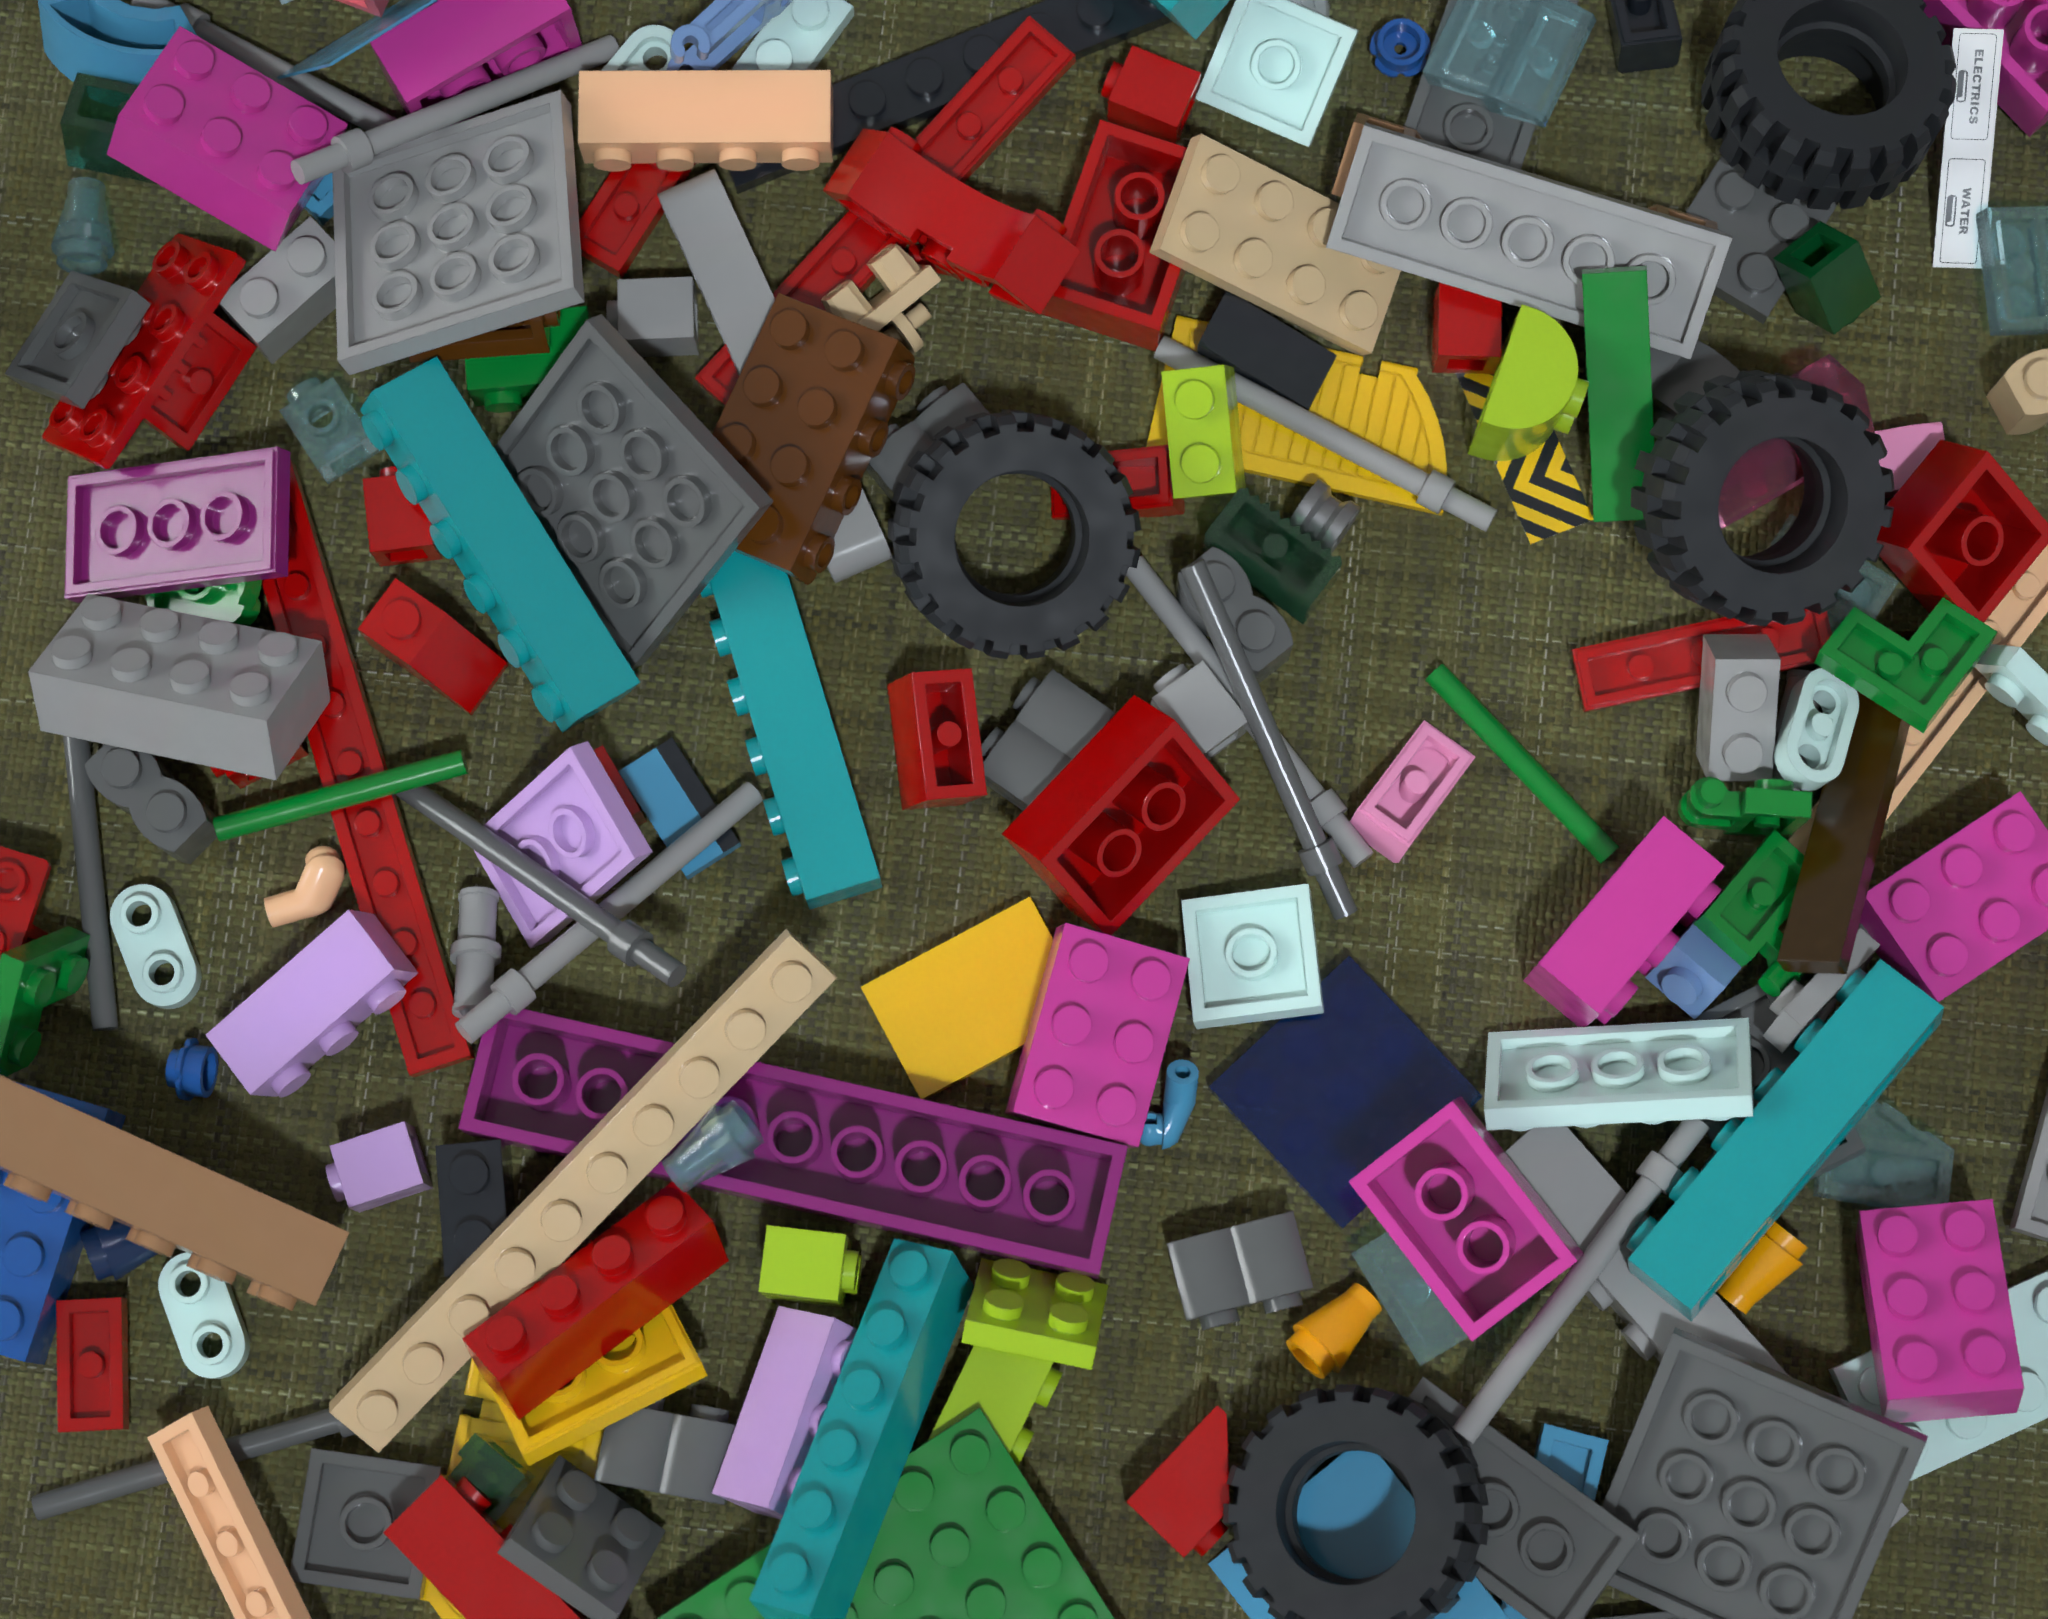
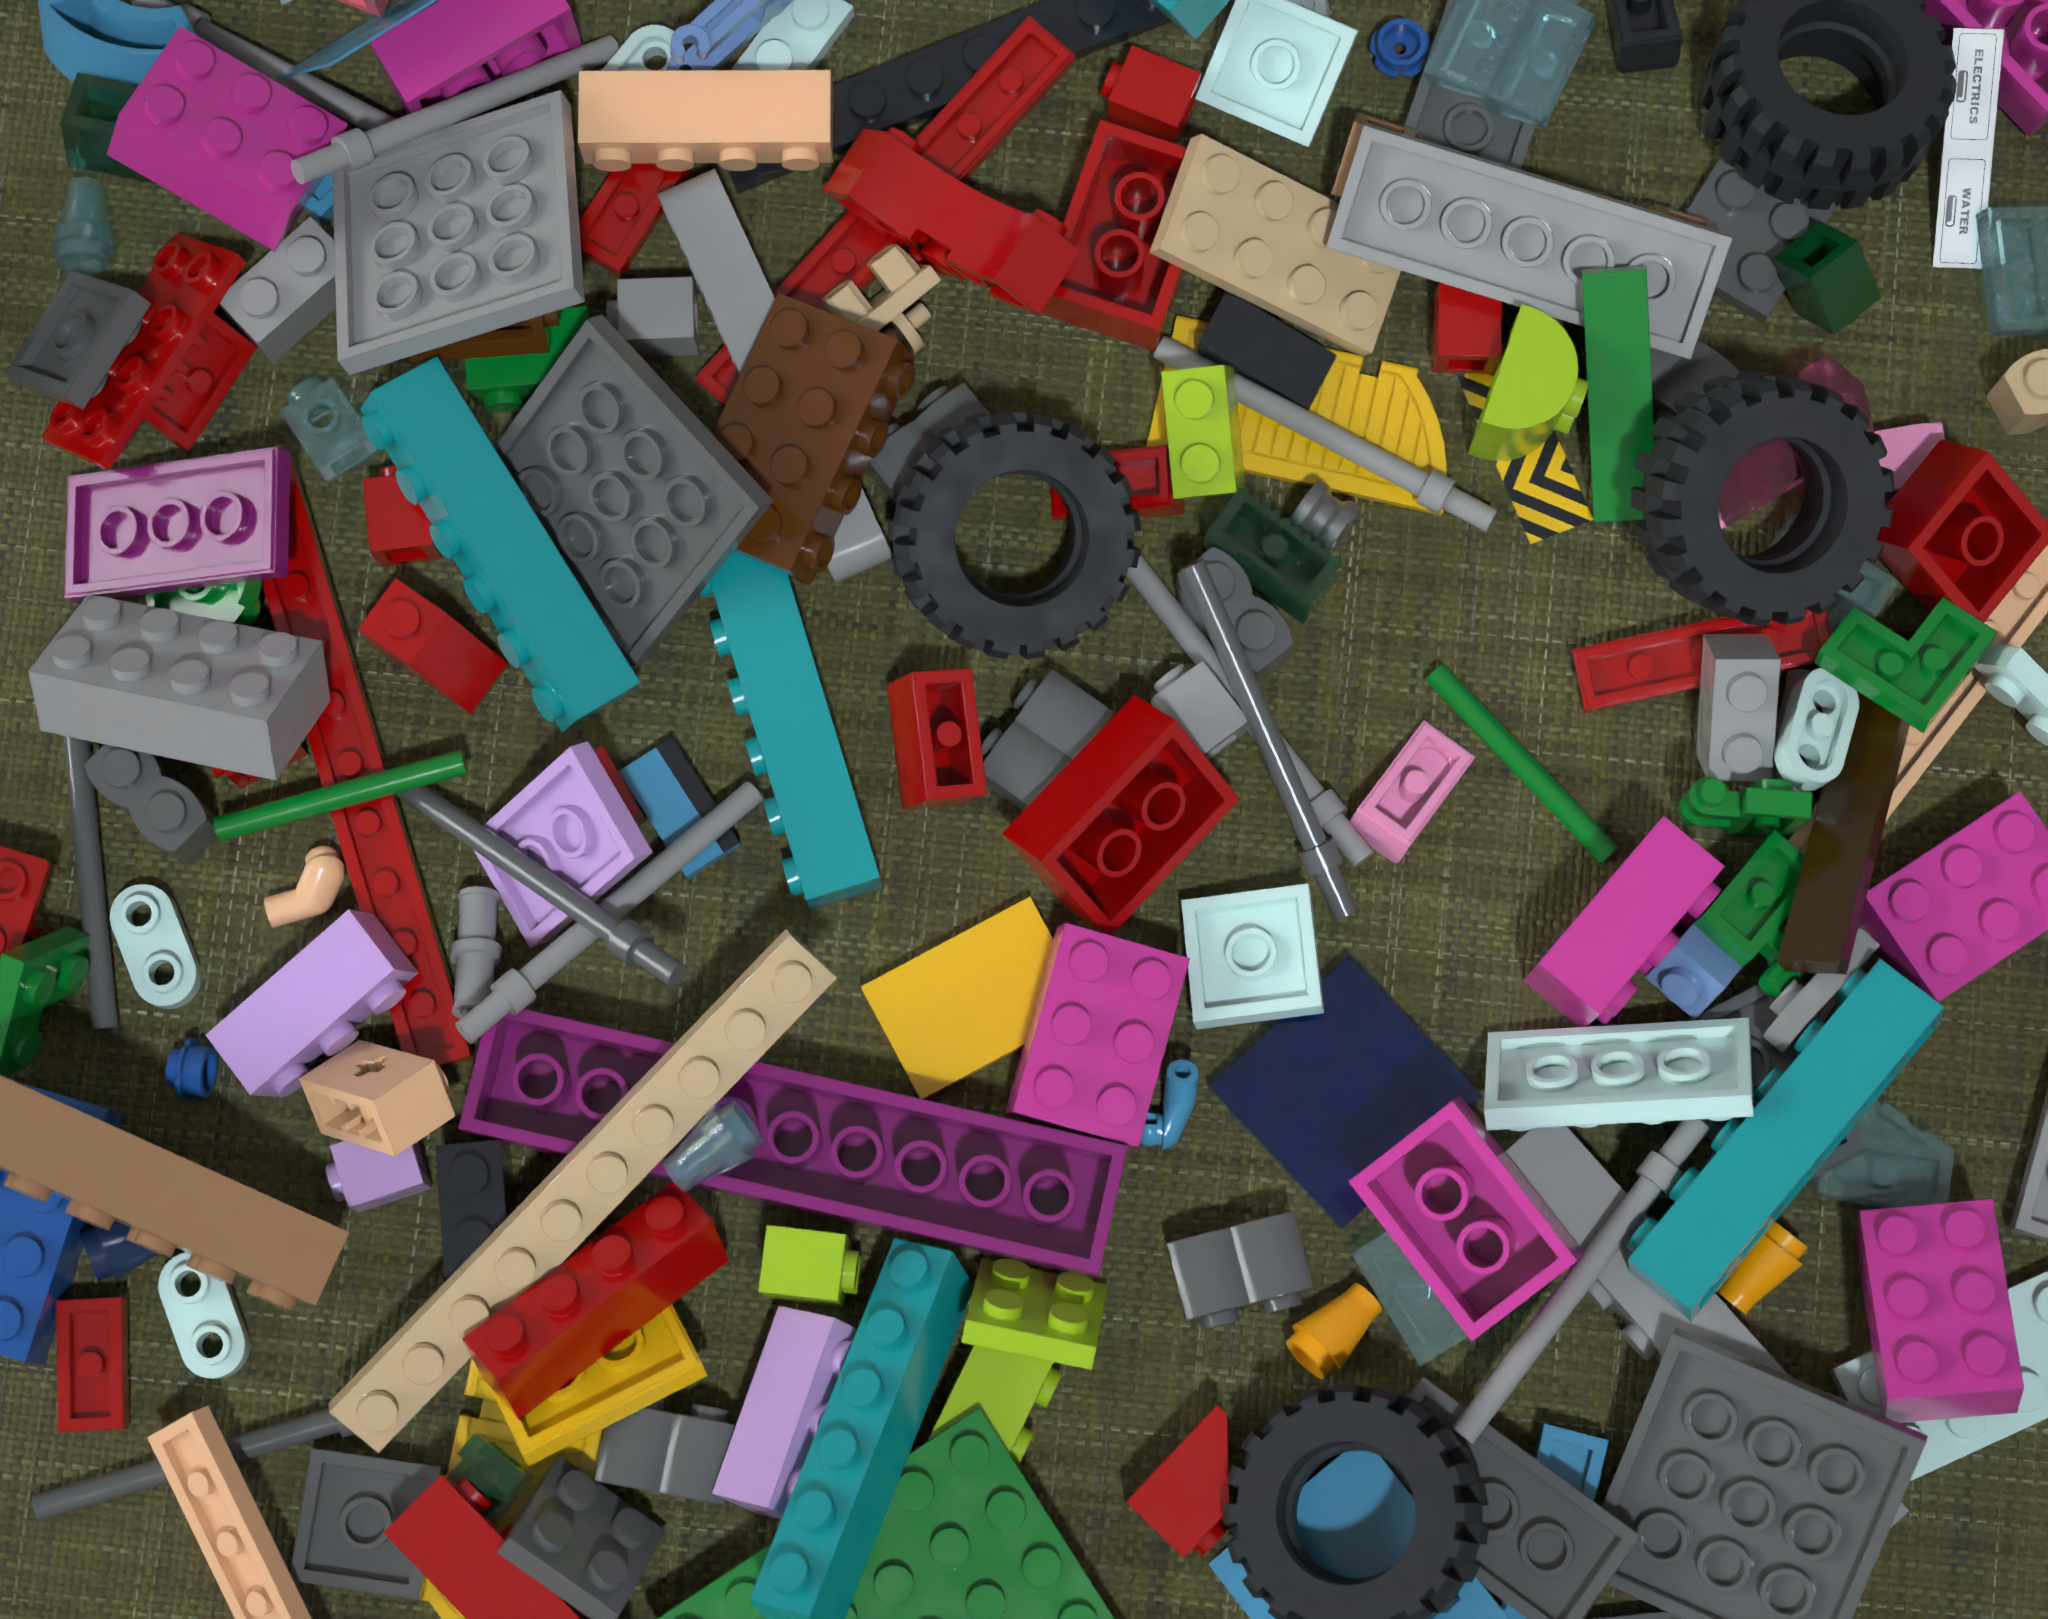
none -> light nougat brick [299,1040,455,1157]

